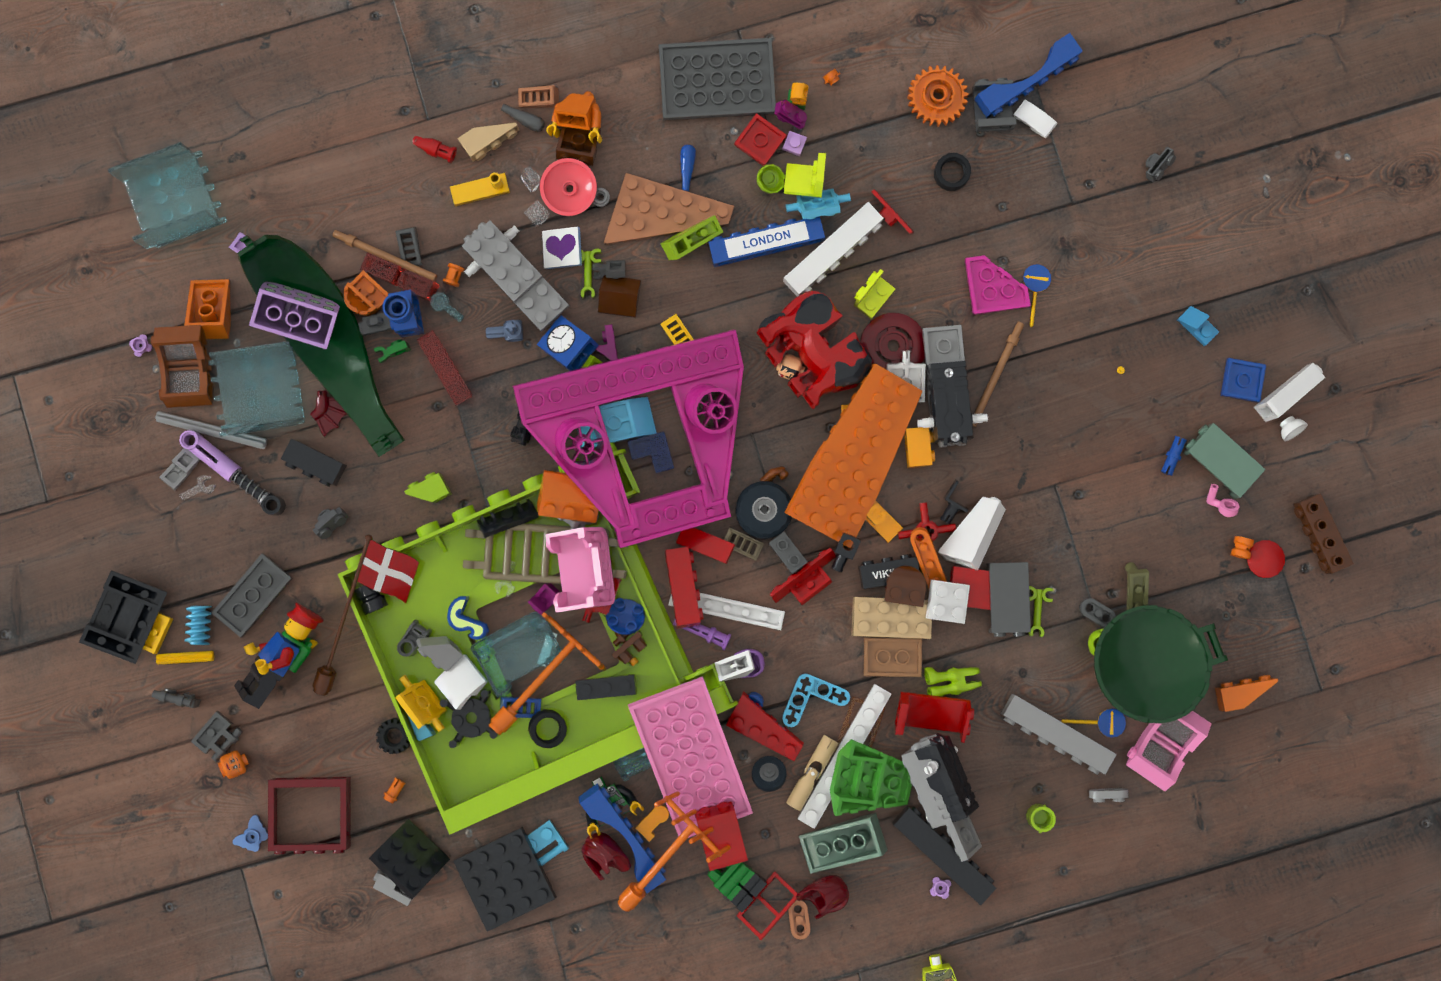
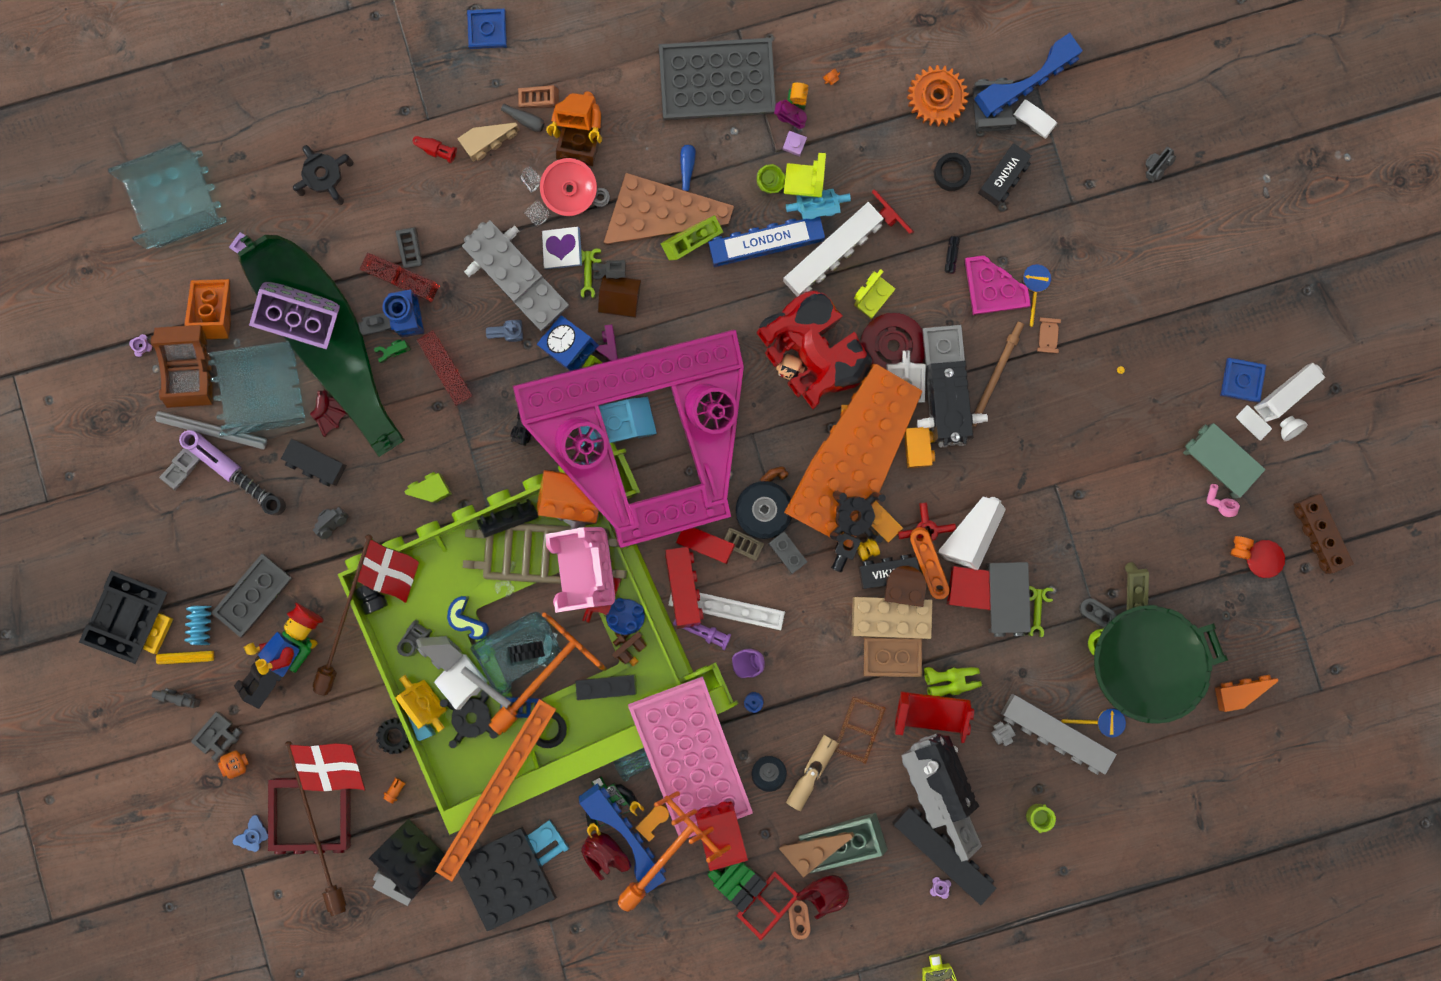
clear bar [179,475,216,501] -> none
medium nougat bar [333,230,437,282] -> none
orange slope [344,270,389,316] -> none
clear light blue plate [430,292,464,322] -> none
orange bush [443,263,465,287] -> none
yellow piece [450,173,510,206] -> none
magenta bracket [528,583,560,615] -> none
clear blue plate [627,431,675,474] -> none
yellow slope [660,314,694,345] -> none
white slope [715,650,755,681] -> none
red wing [726,691,804,761] -> none
red plate [734,113,787,166] -> none
red bracket [770,548,836,605] -> none
medium azure beam [782,673,850,727] -> none
white plate [797,684,891,829] -> none
bright green wedge [830,739,912,816] -> none
white plate [926,580,970,624] -> none
black bracket [940,479,969,524] -> none
light grey plate [1089,788,1128,802] -> none
bright pink window [1126,711,1212,791] -> none
blue pin [1161,436,1187,476] -> none
dark azure slope [1177,306,1219,346] -> none
none -> flag [285,741,365,916]
none -> black plate [293,145,354,205]
none -> orange plate [435,699,557,882]
none -> light grey bar [461,666,511,709]
none -> blue tile [467,8,507,49]
none -> black tyre [508,641,545,663]
none -> medium nougat wing [779,832,854,878]
none -> black plate [830,491,886,543]
none -> yellow wheel [857,539,880,562]
none -> black axle [945,236,960,274]
none -> black brick [978,143,1032,206]
none -> light grey gear [991,721,1015,746]
none -> nougat piece [1037,317,1061,353]
none -> white sticker [1236,405,1272,441]

